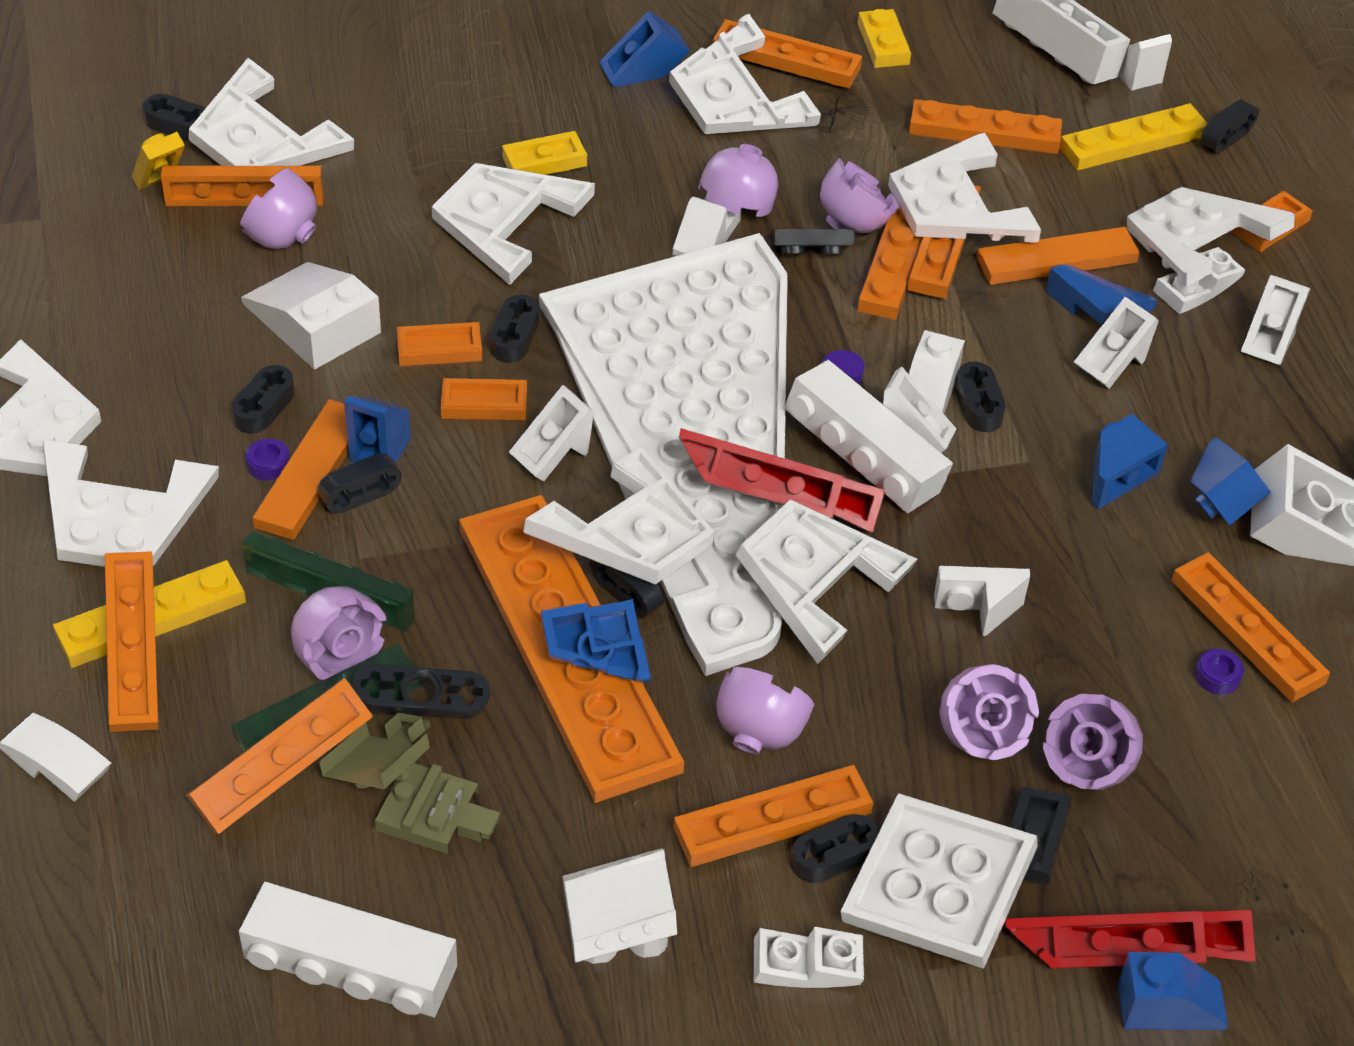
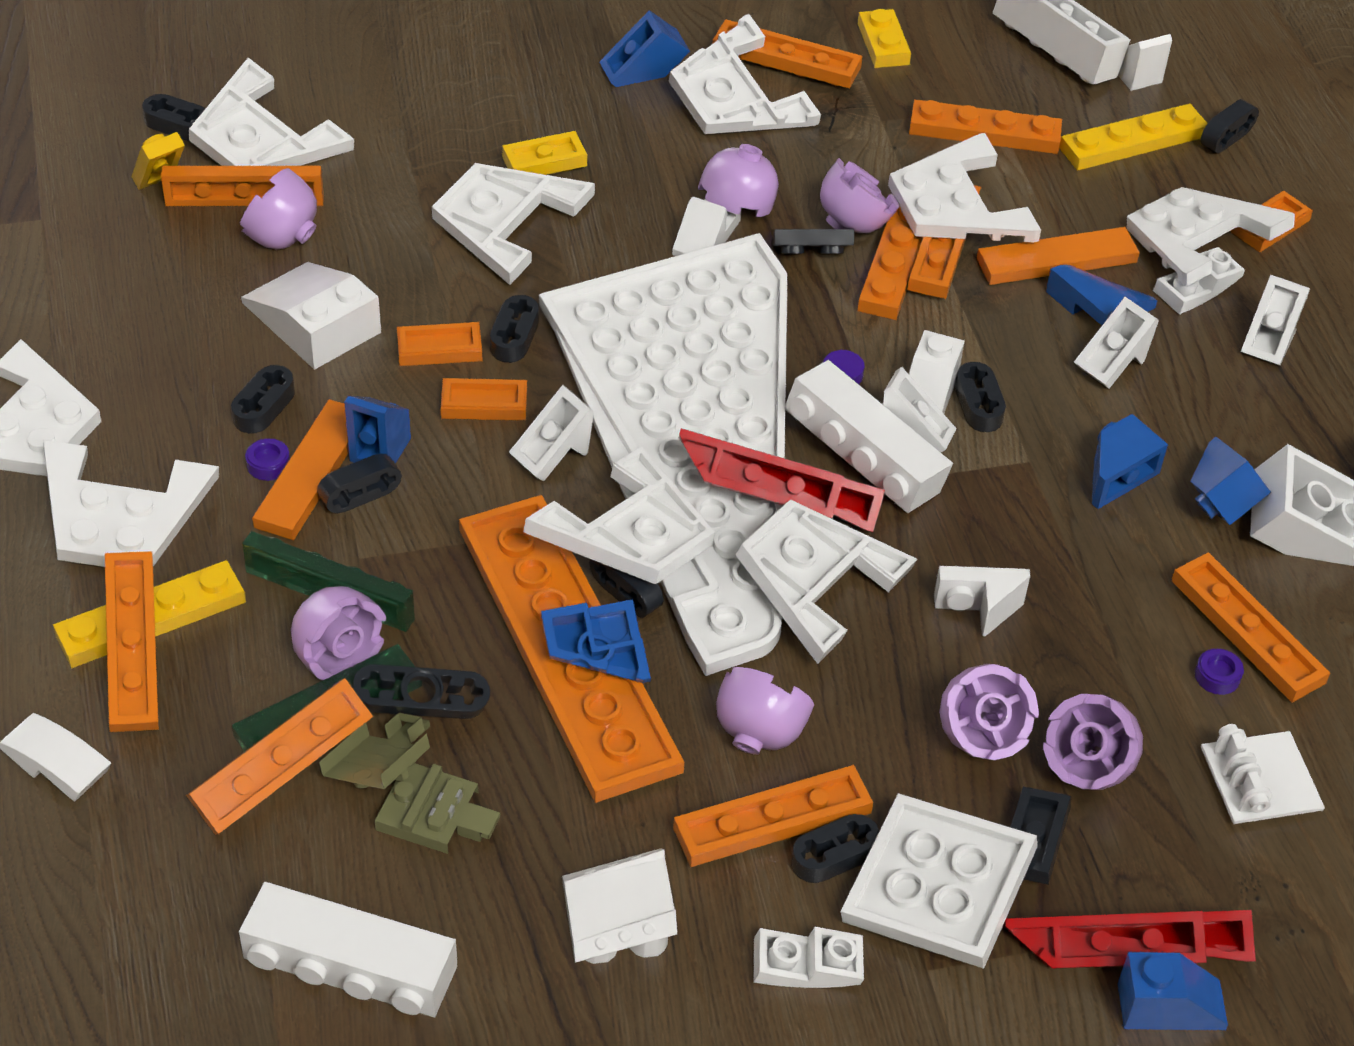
none -> white hinge [1201,724,1325,824]

